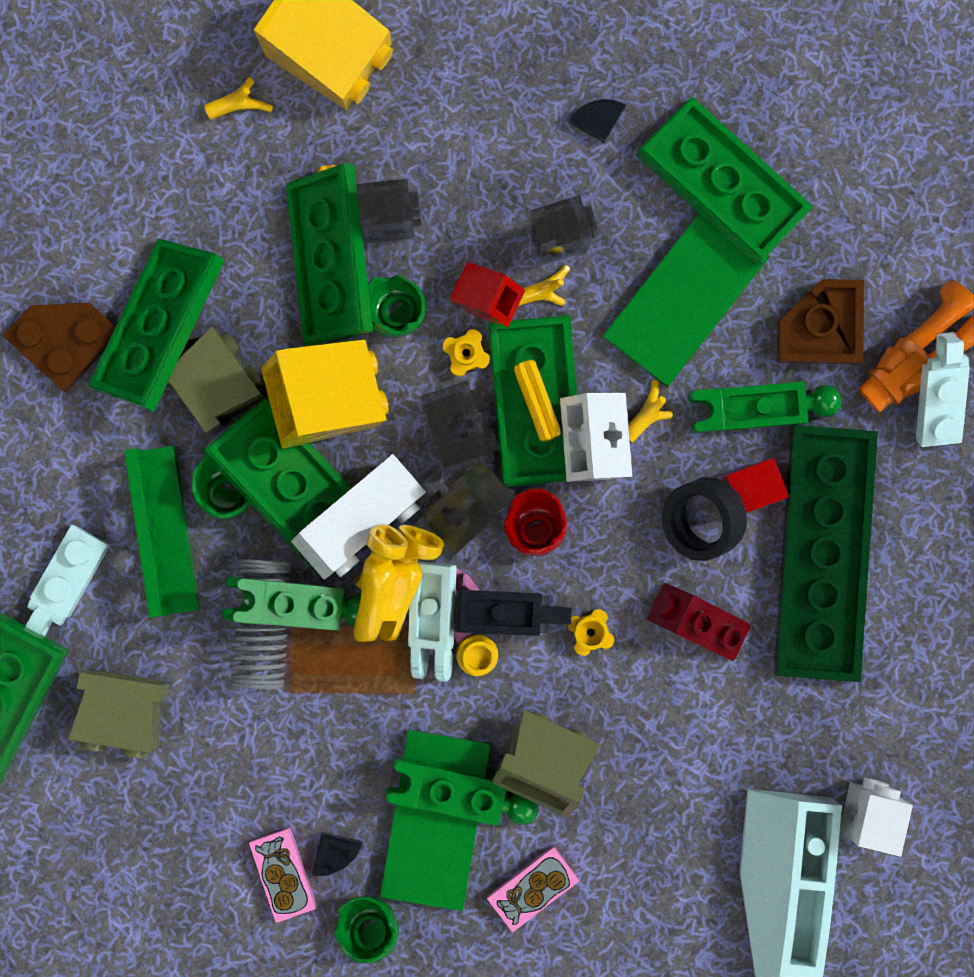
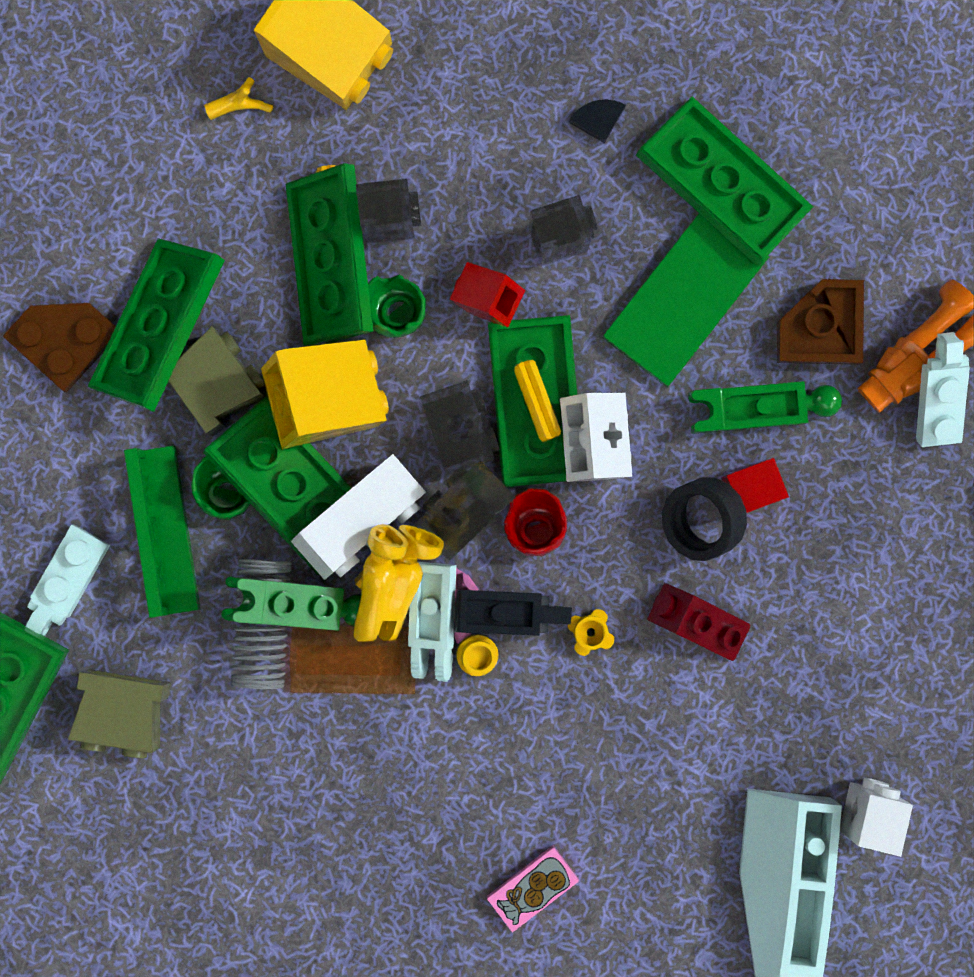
tile [249,827,317,923] -> none
black tile [312,832,363,876] -> none
green hair [334,896,399,963] -> none
green tile [380,729,491,911] -> none
green plate [384,756,539,826] -> none
yellow plate [443,329,490,377] -> none
olive hips [491,710,601,818] -> none
yellow bar [518,265,570,307] -> none
yellow bar [628,380,673,443] -> none
dark green plate [774,425,878,682] -> none

